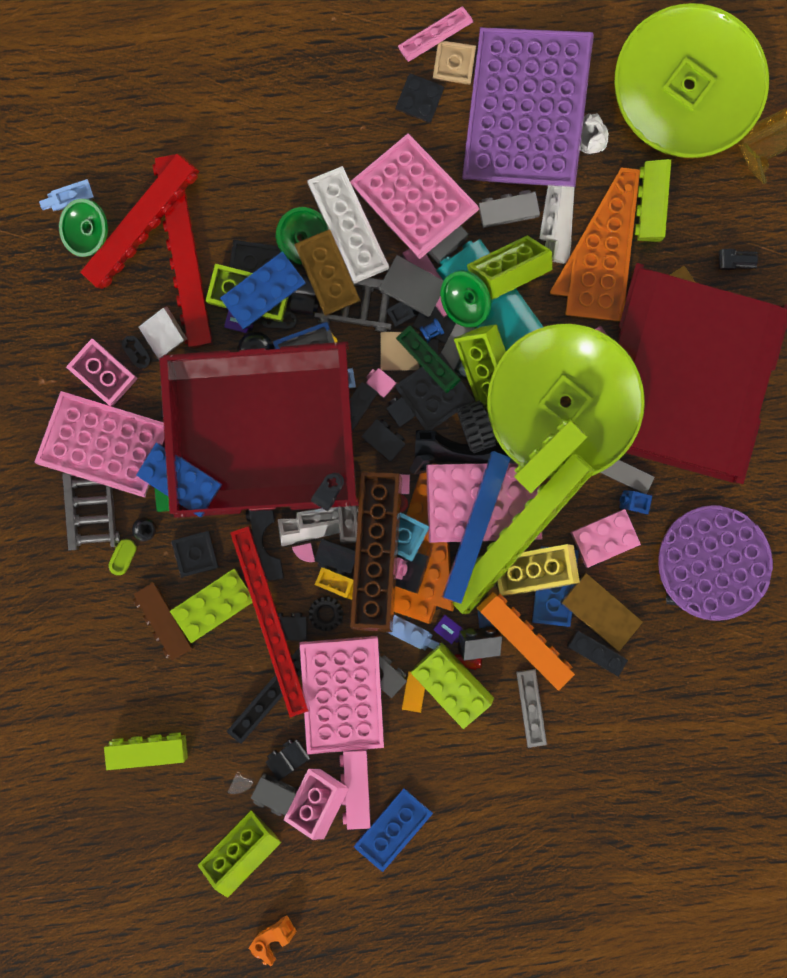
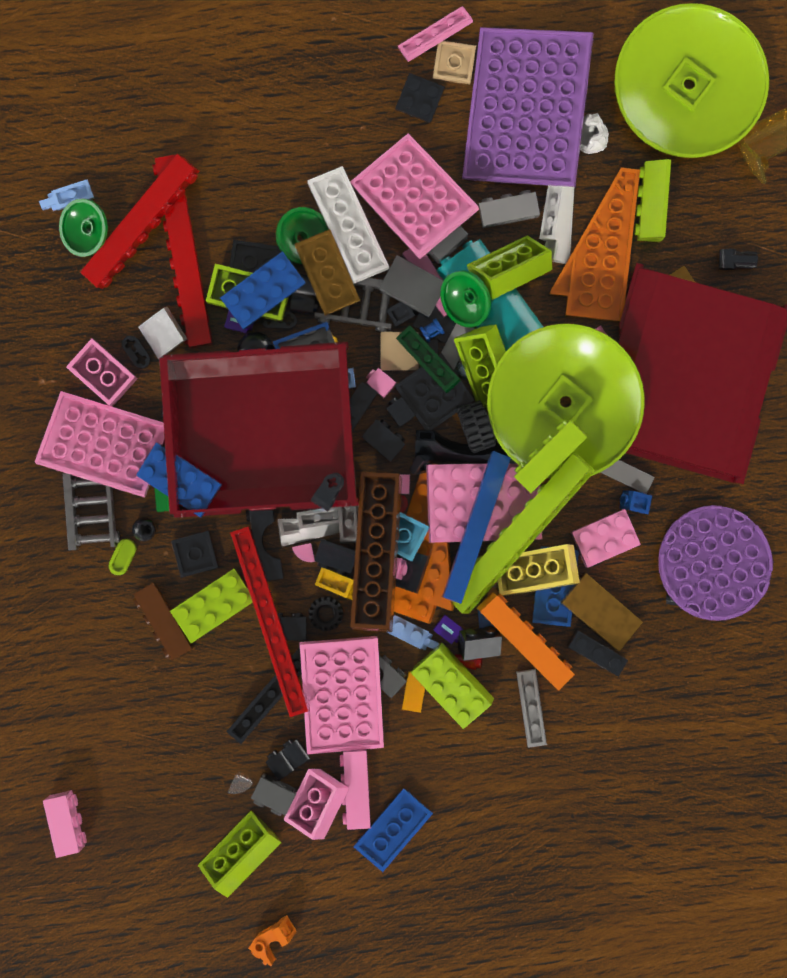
lime brick [104,732,188,770] -> none
none -> bright pink brick [43,790,87,858]

